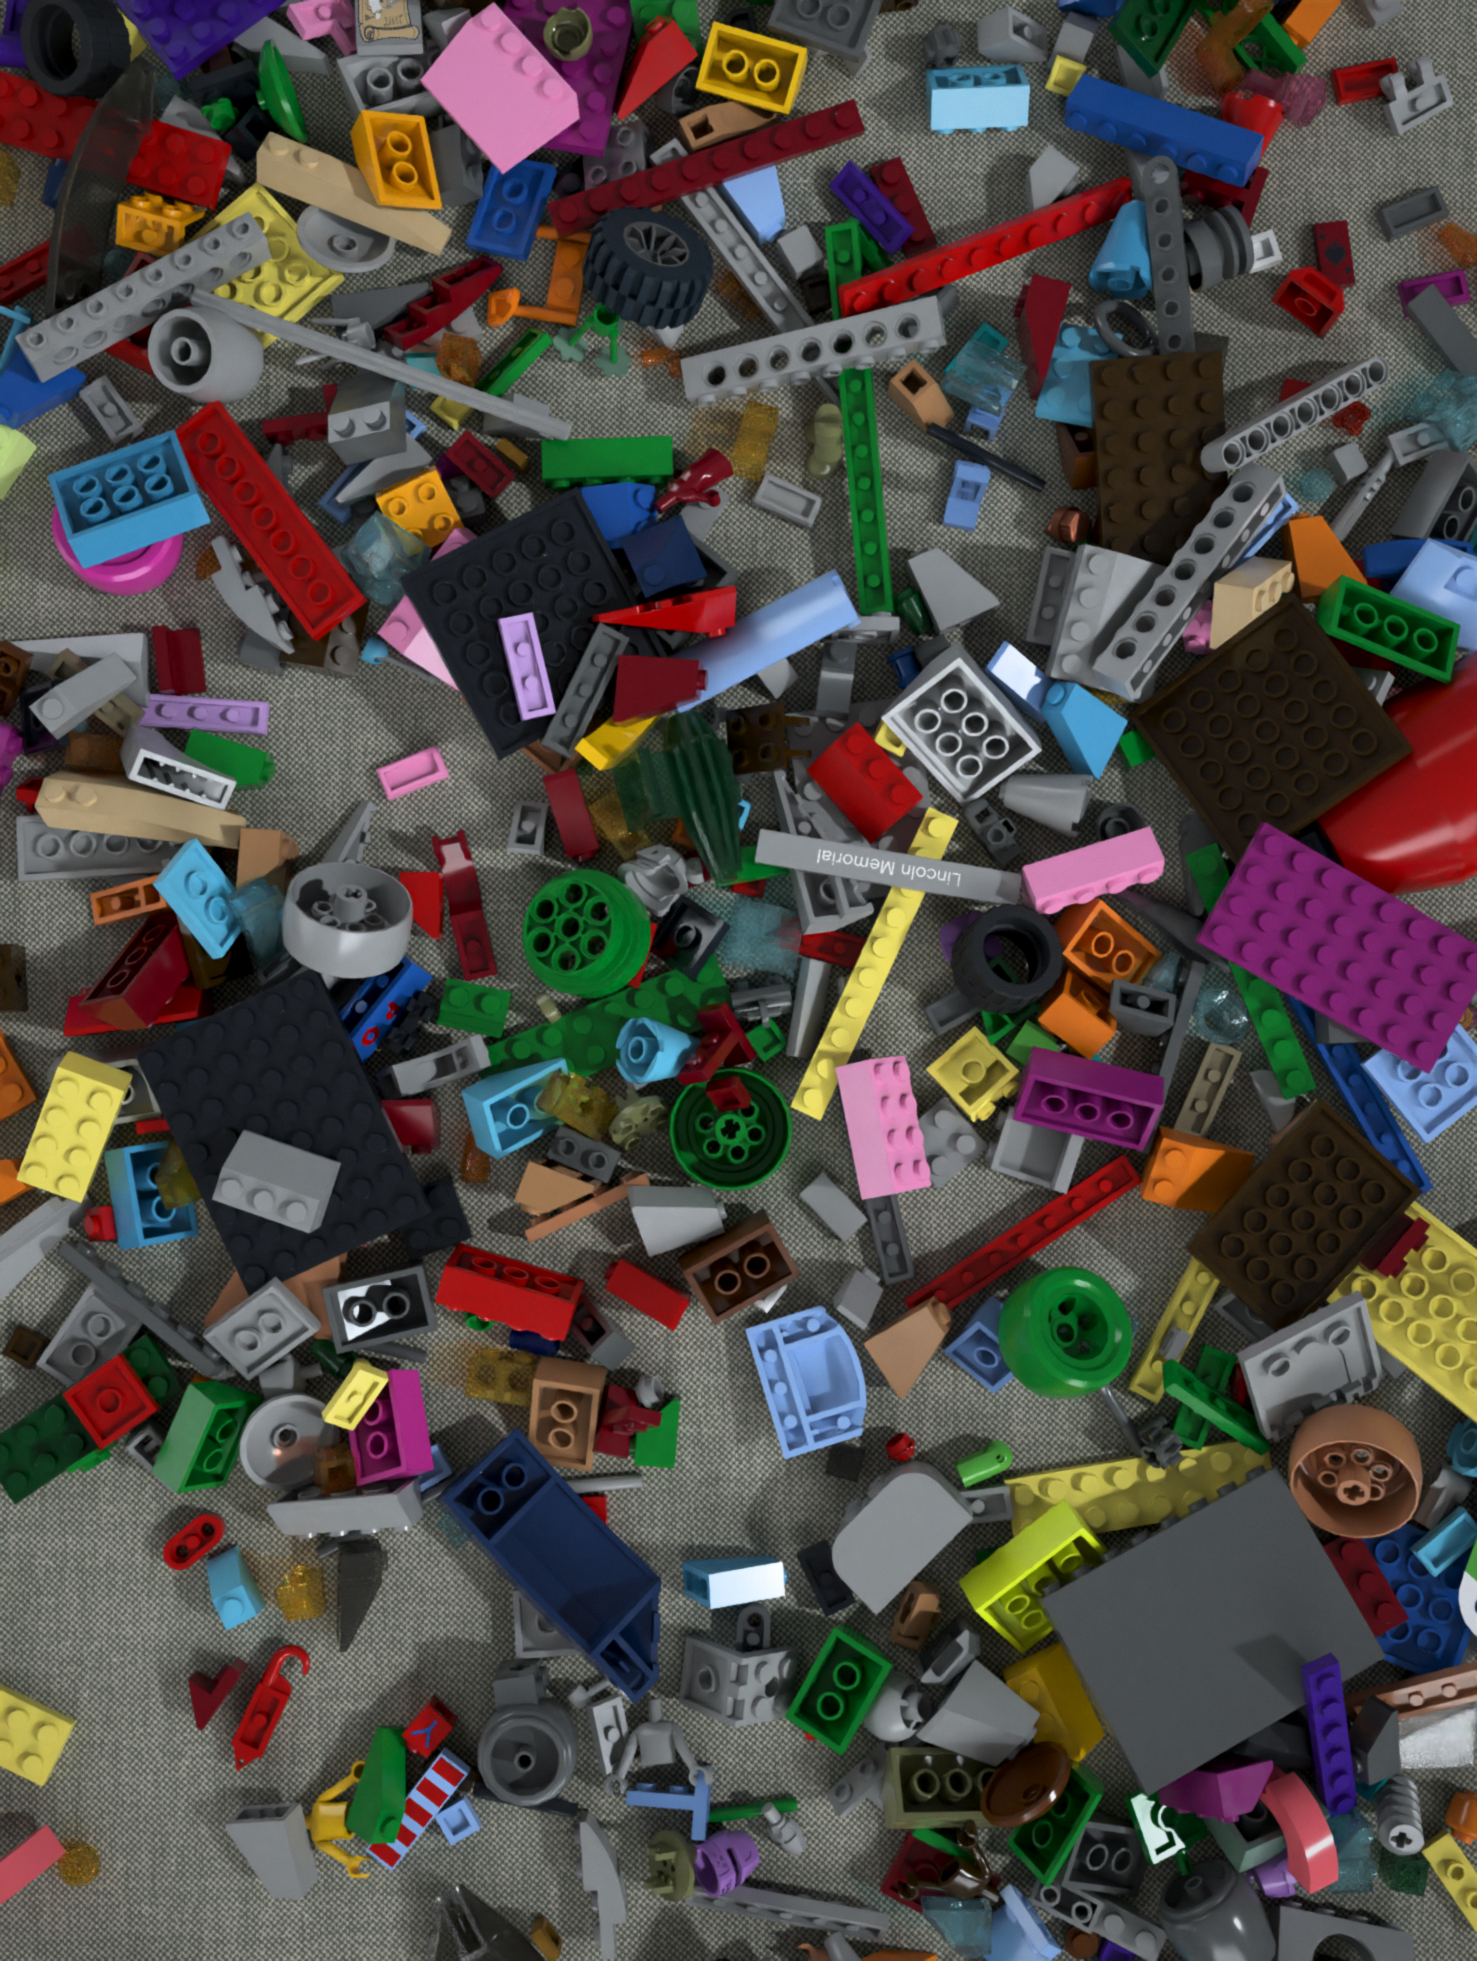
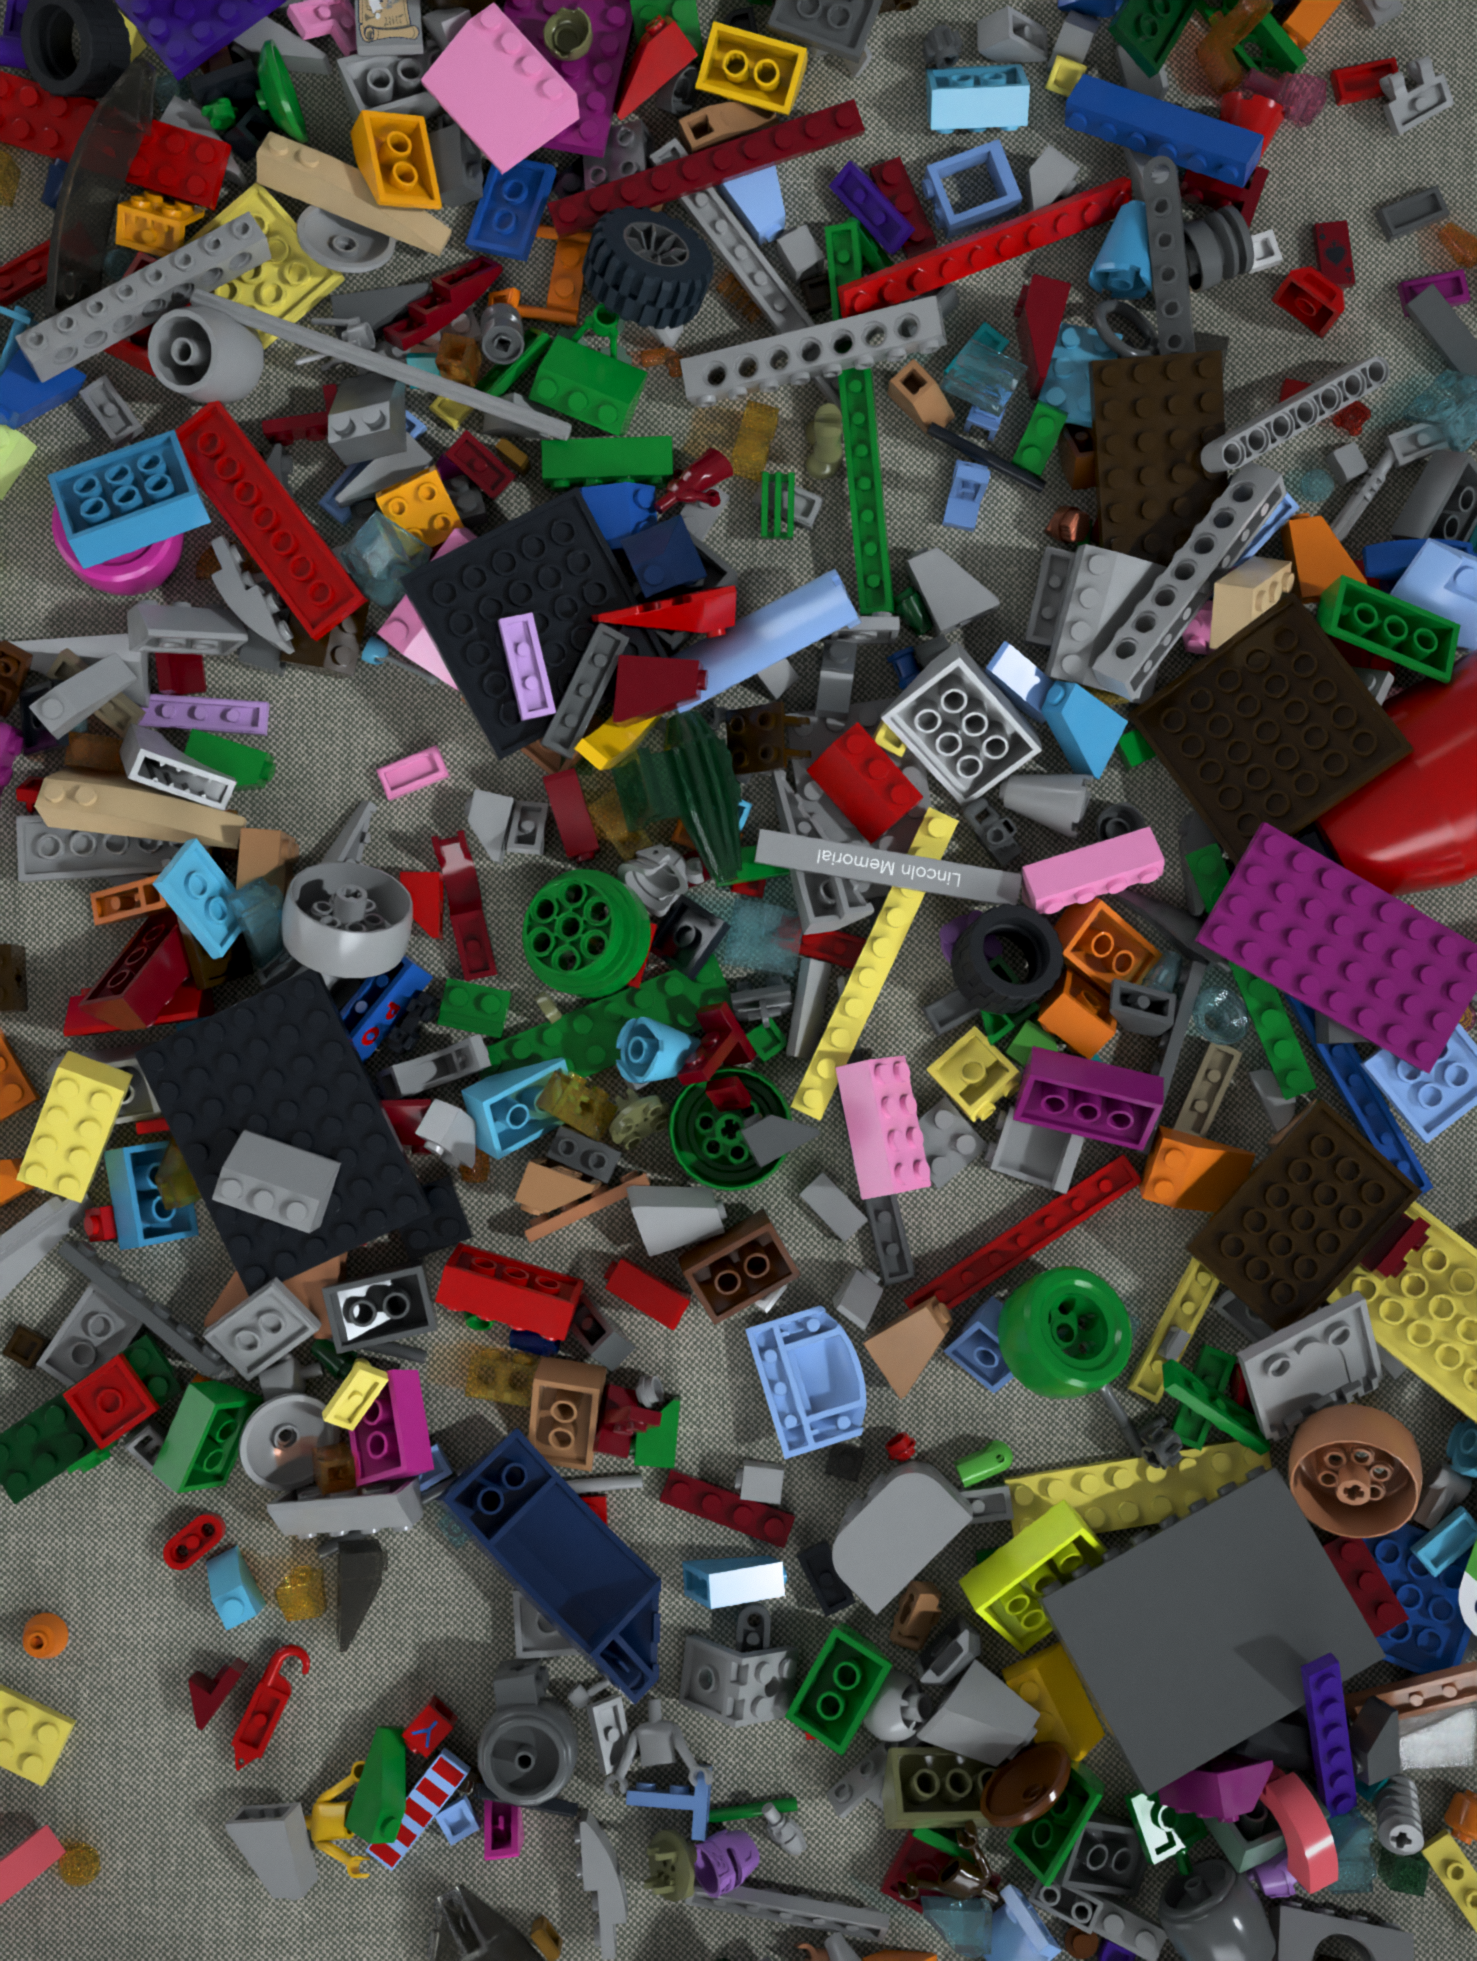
none -> orange cone [22,1612,69,1659]
none -> light grey slope [127,600,248,656]
none -> light grey slope [415,1098,476,1169]
none -> light grey slope [464,789,516,865]
none -> dark grey wheel [480,303,524,365]
none -> dark pink slope [484,1800,524,1861]
none -> green slope [528,335,649,436]
none -> dark red plate [659,1468,796,1548]
none -> light grey brick [734,1459,784,1504]
none -> dark grey slope [738,1112,821,1167]
none -> green tile [761,472,795,540]
none -> medium blue window [921,139,1022,239]
none -> green plate [1011,400,1069,476]

